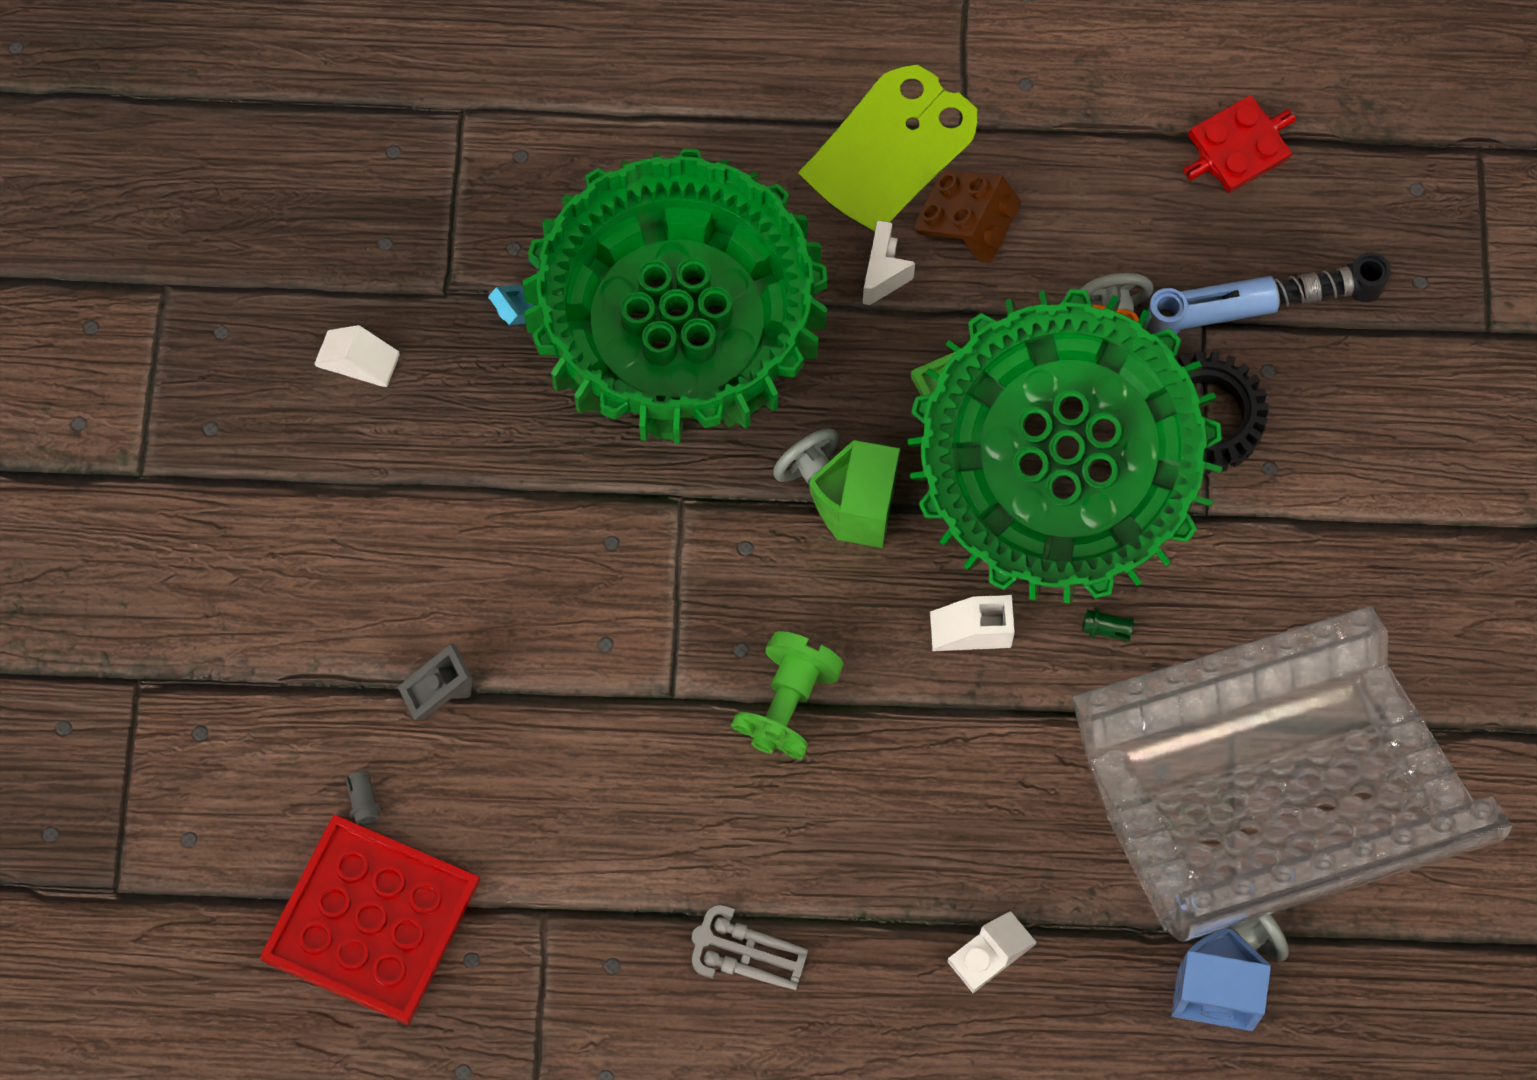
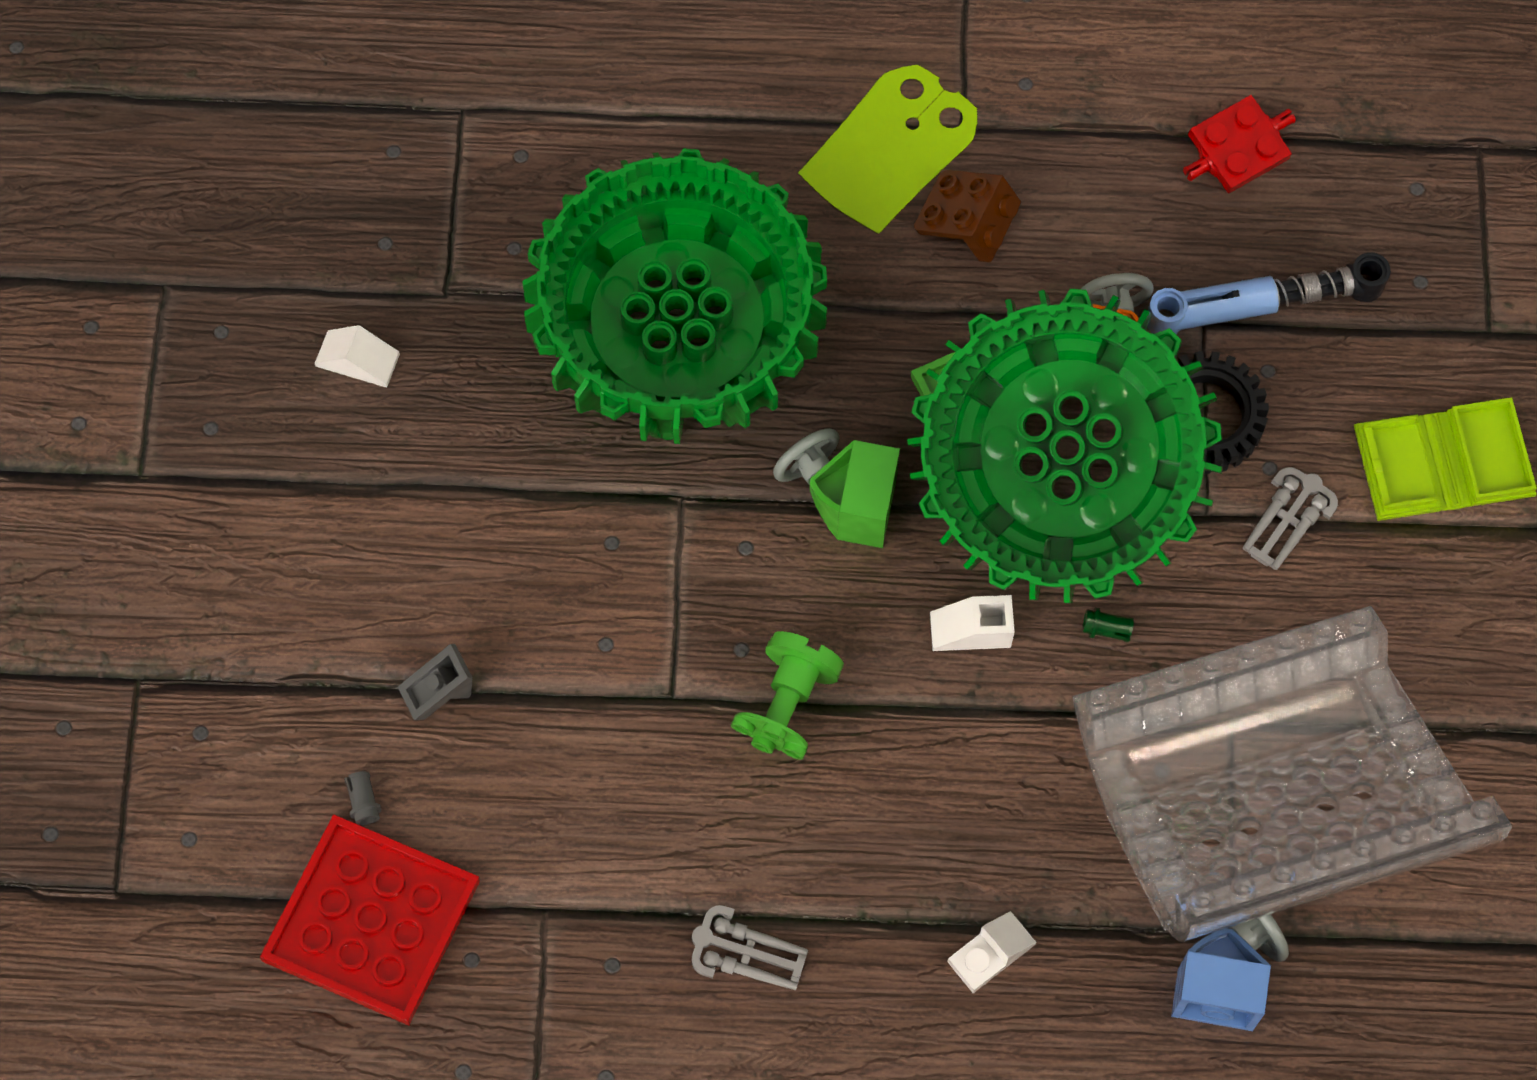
medium azure plate [488,284,535,325] -> none
white slope [863,221,915,305] -> none
none -> light grey piece [1243,467,1338,570]
none -> lime piece [1354,397,1537,521]

